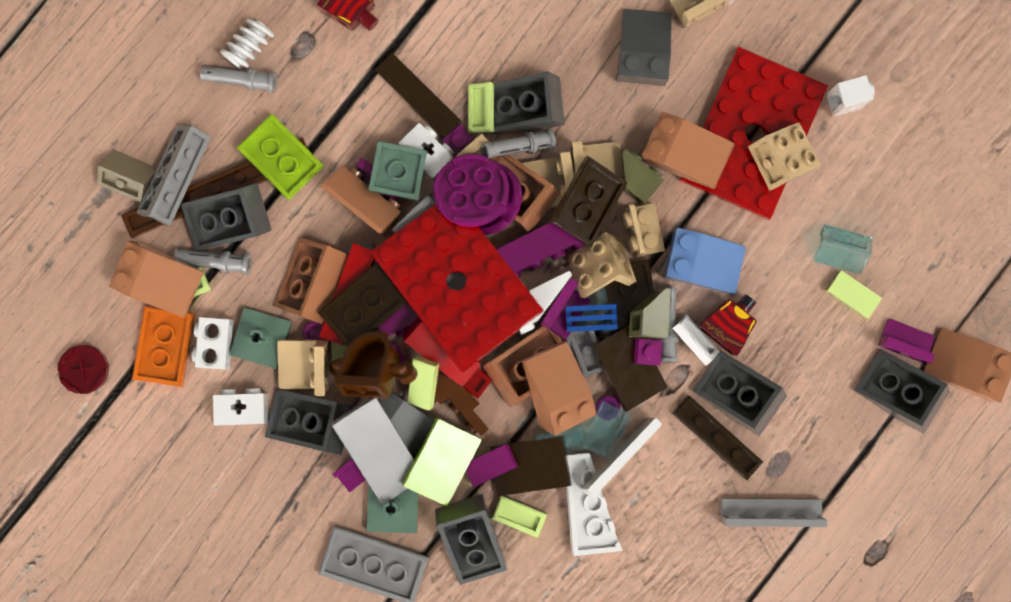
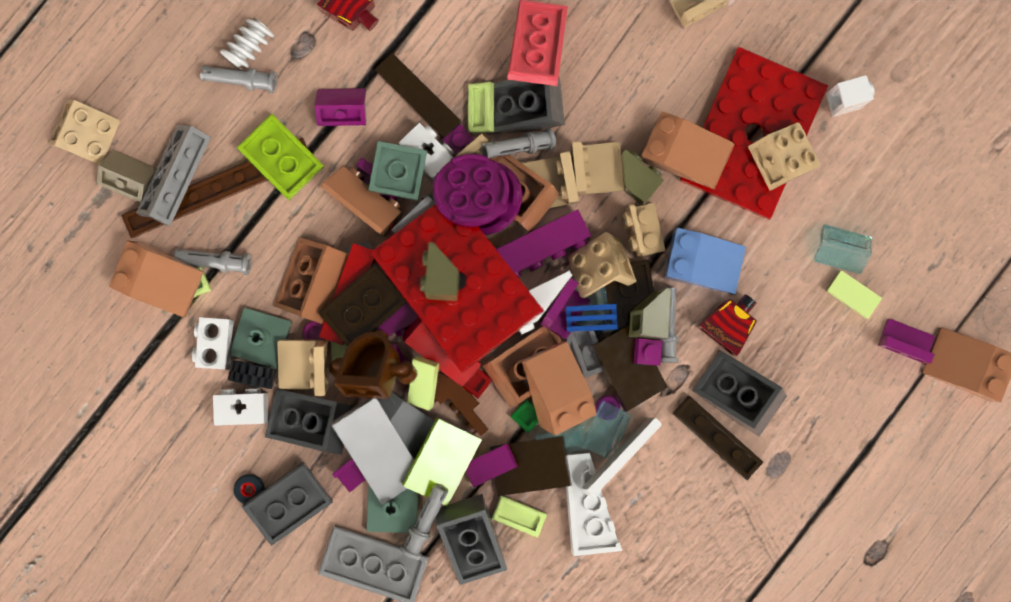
dark red tile [58,345,109,394] -> none
orange tile [132,306,195,387] -> none
dark grey slope [181,183,272,251] -> none
dark brown tile [549,156,628,247] -> none
dark grey slope [616,9,672,86] -> none
white tile [673,315,719,366] -> none
light grey fence [721,498,827,527] -> none
dark grey slope [855,349,950,434] -> none
none -> tan bracket [49,99,120,164]
none -> black tyre [228,360,277,389]
none -> black wheel [233,474,265,504]
none -> dark grey tile [242,461,333,546]
none -> magenta panel [315,88,367,126]
none -> light grey pin [400,484,449,559]
none -> olive slope [421,243,460,301]
none -> coral tile [507,0,568,86]
none -> green tile [510,398,538,433]

